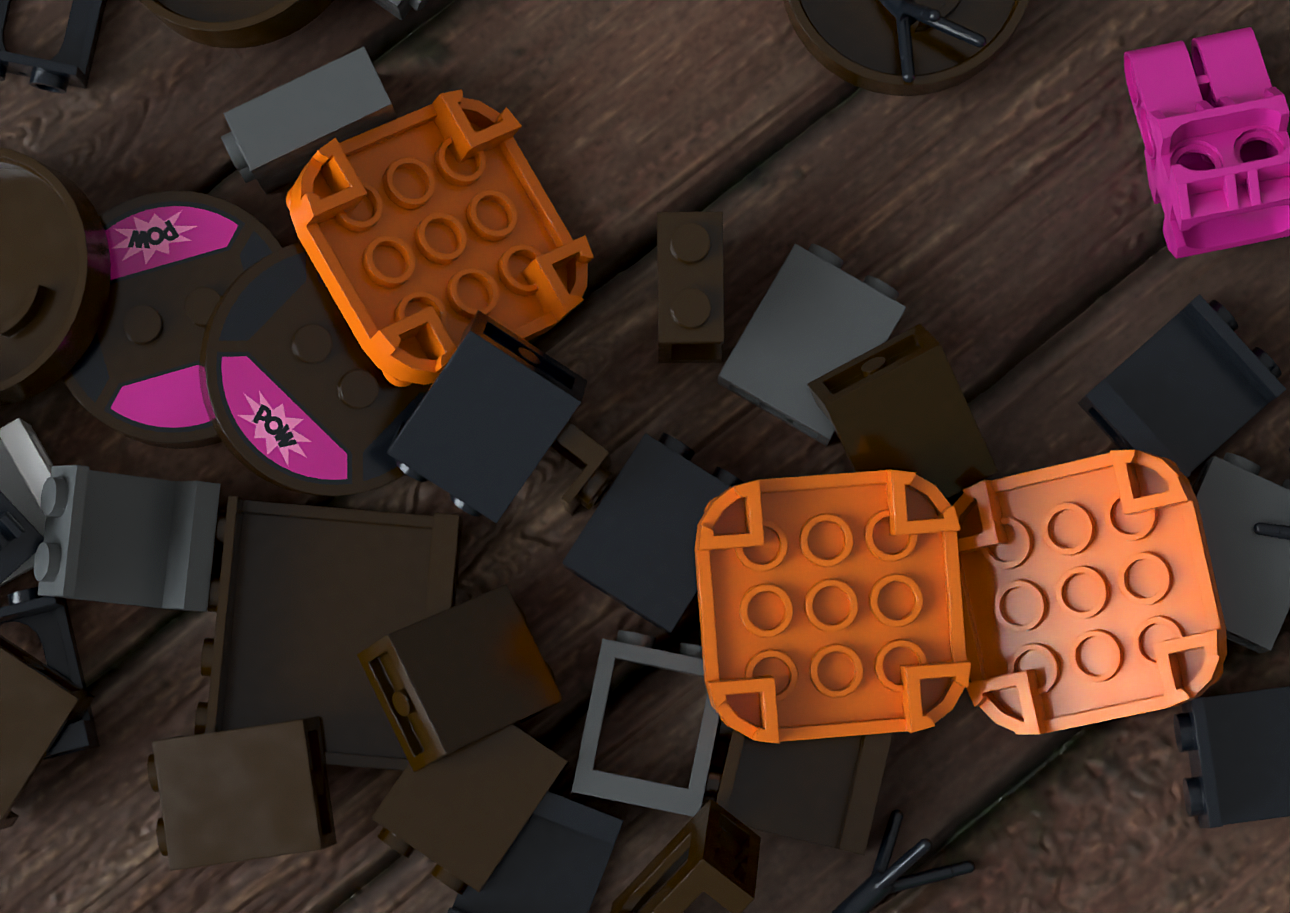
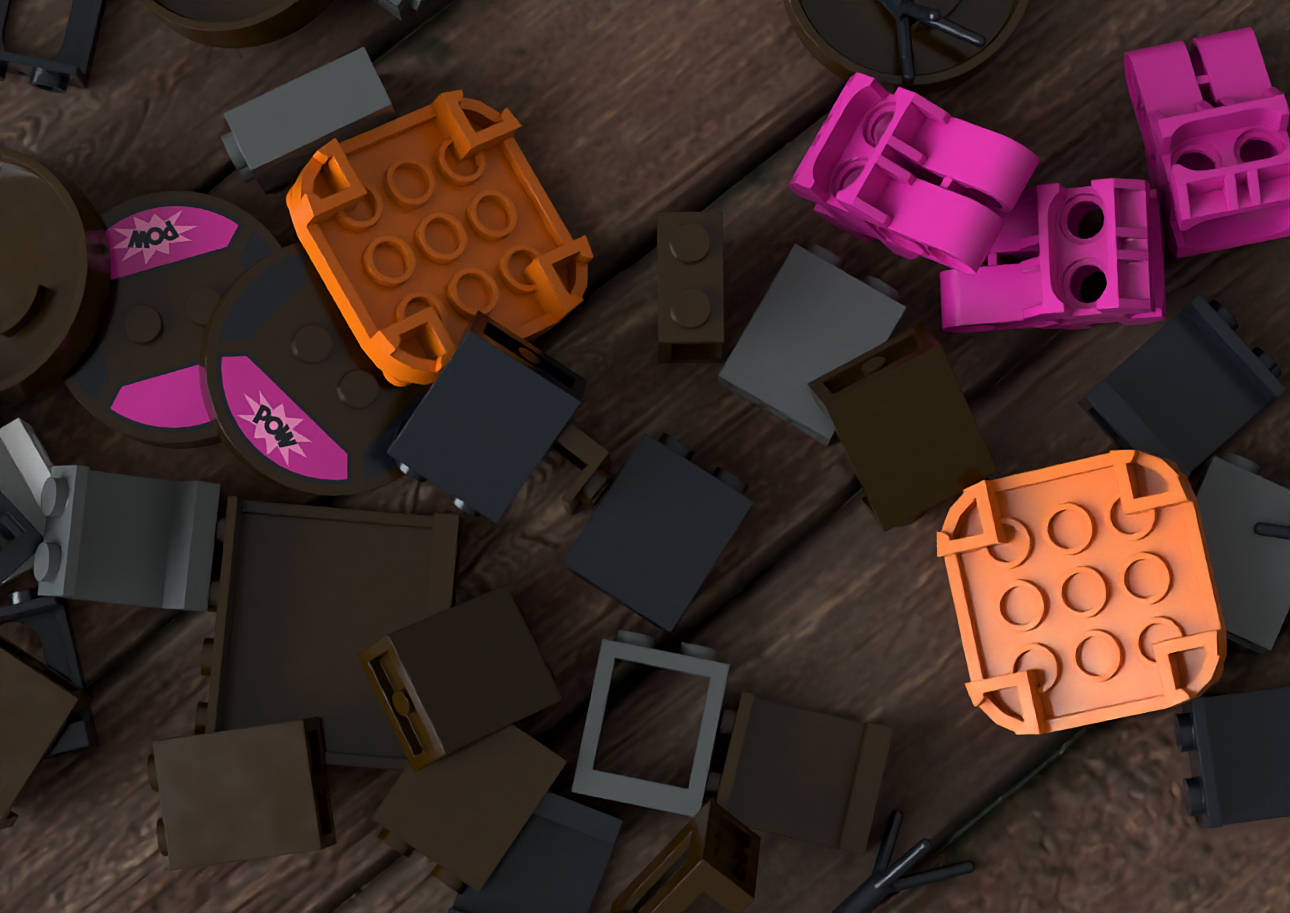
orange plate [694,470,971,744] -> none
none -> dark pink connector [788,72,1040,275]
none -> dark pink connector [940,178,1167,333]

